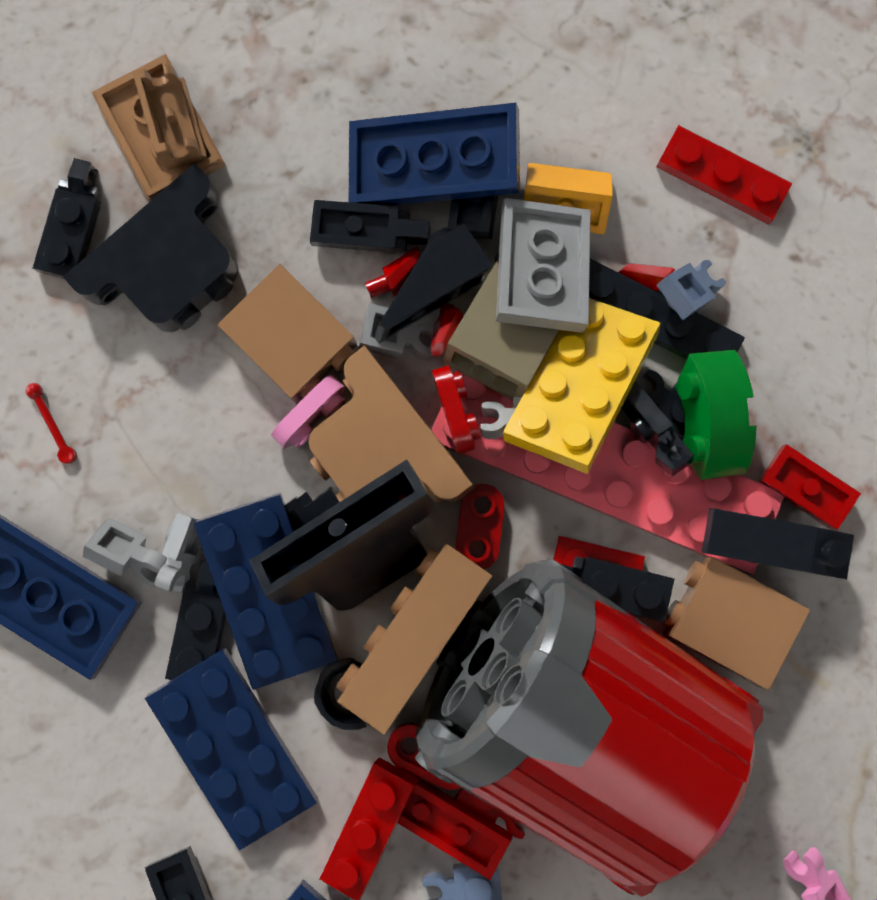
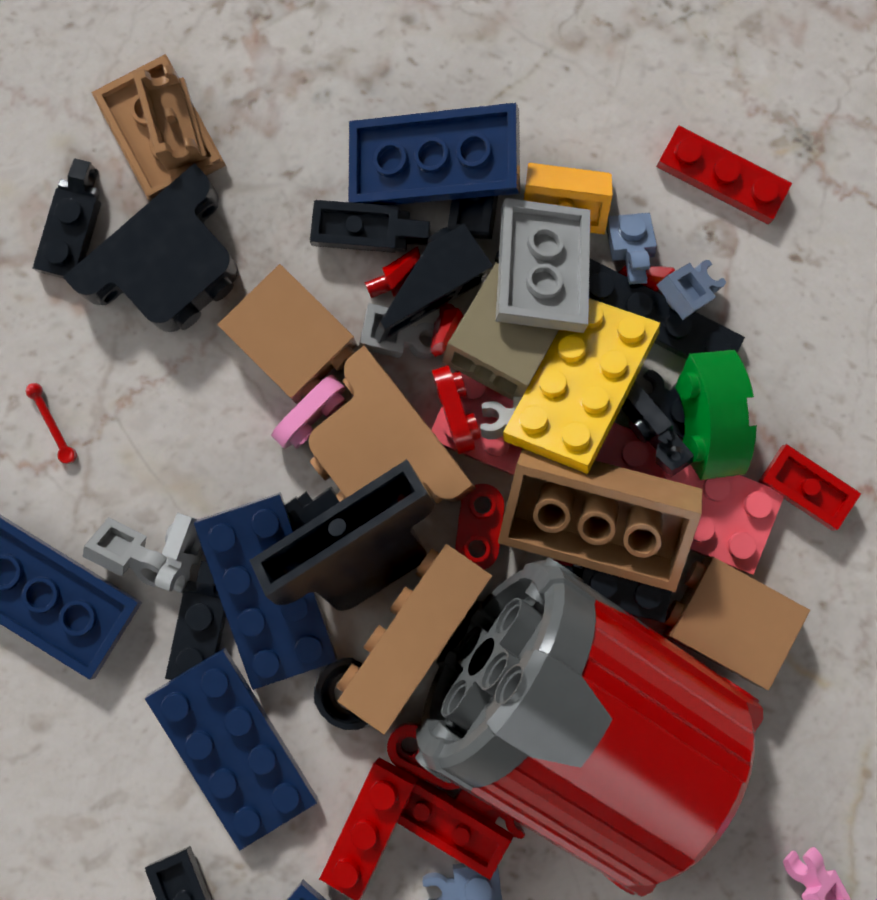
black slope [702,508,854,580] -> none
none -> medium nougat brick [498,449,702,592]
none -> sand blue plate [606,213,657,284]

